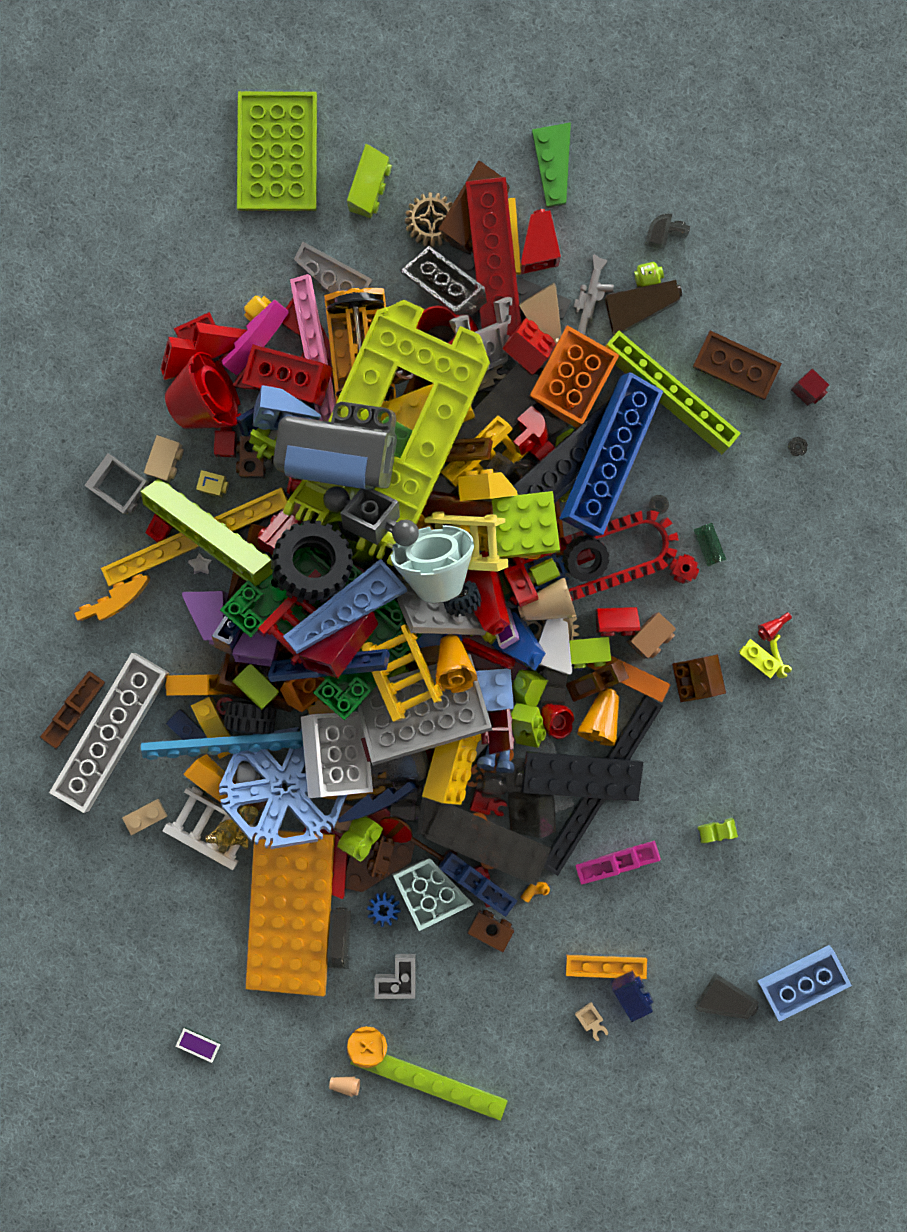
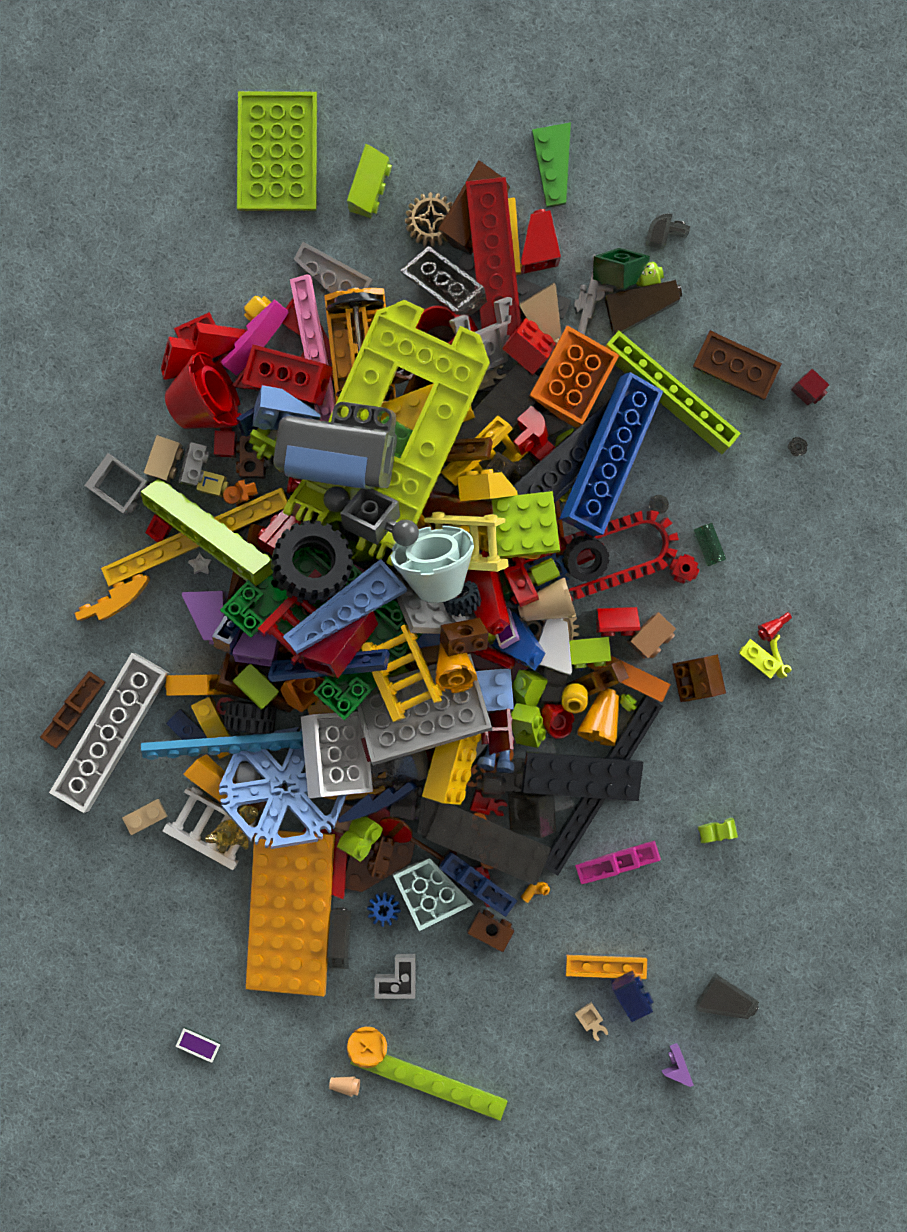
light blue brick [758,945,852,1022] -> none
none -> light grey plate [178,442,209,486]
none -> orange hips [223,480,258,507]
none -> reddish brown brick [440,618,488,656]
none -> yellow head [562,683,588,713]
none -> dark green slope [593,248,650,290]
none -> lime plate [619,693,637,712]
none -> medium lavender slope [662,1043,694,1087]

